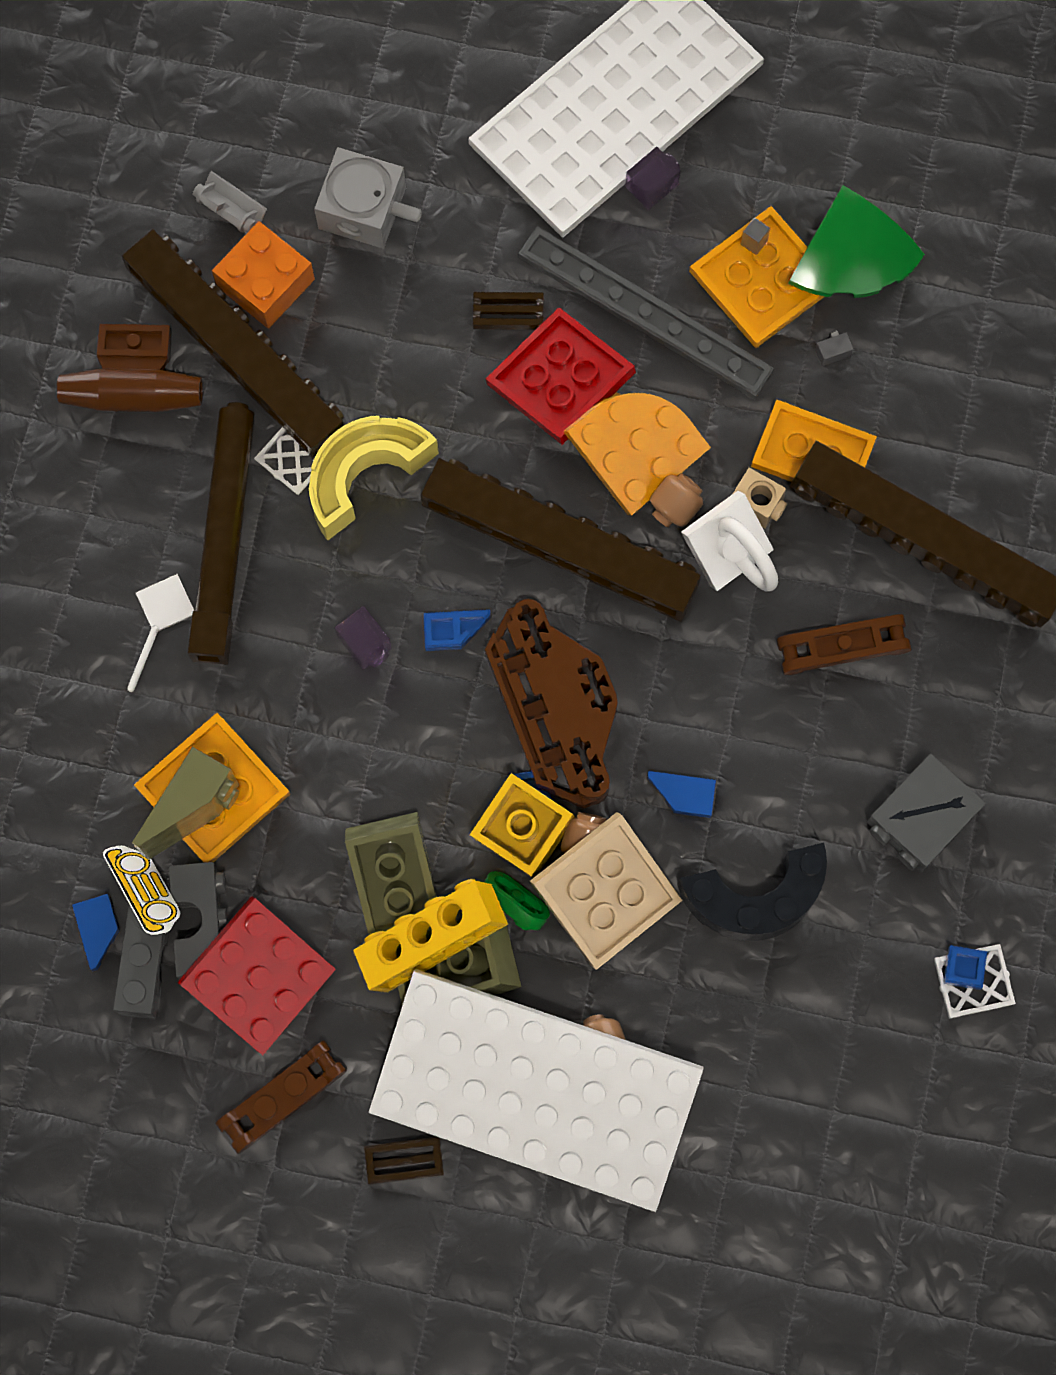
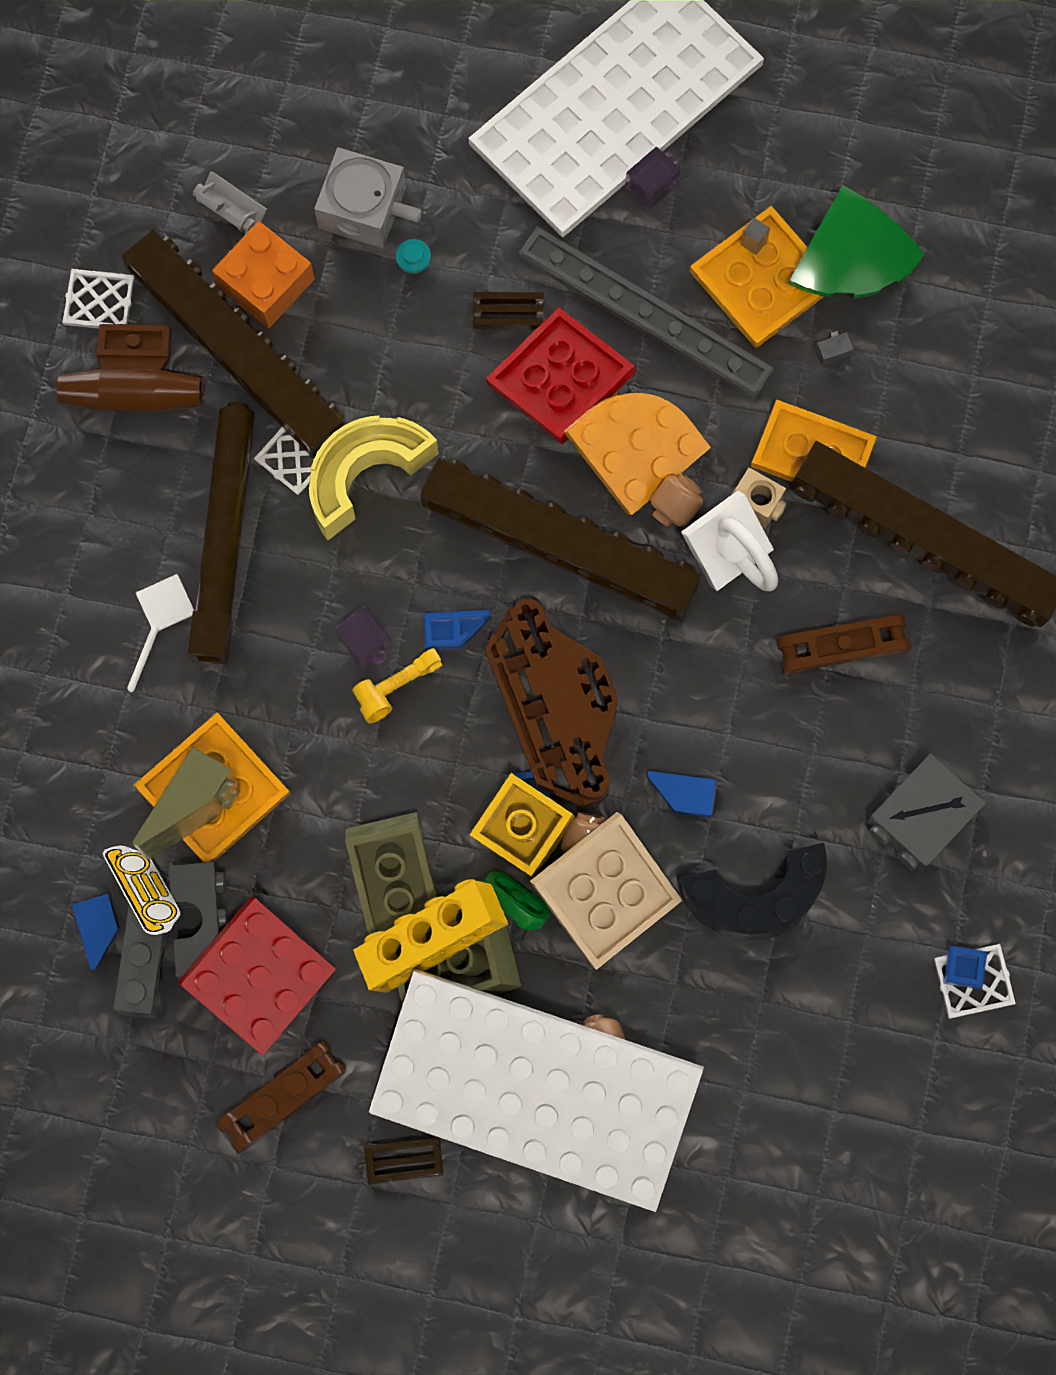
none -> white window [63,269,135,329]
none -> yellow brick [352,648,443,724]
none -> teal plate [396,239,431,274]

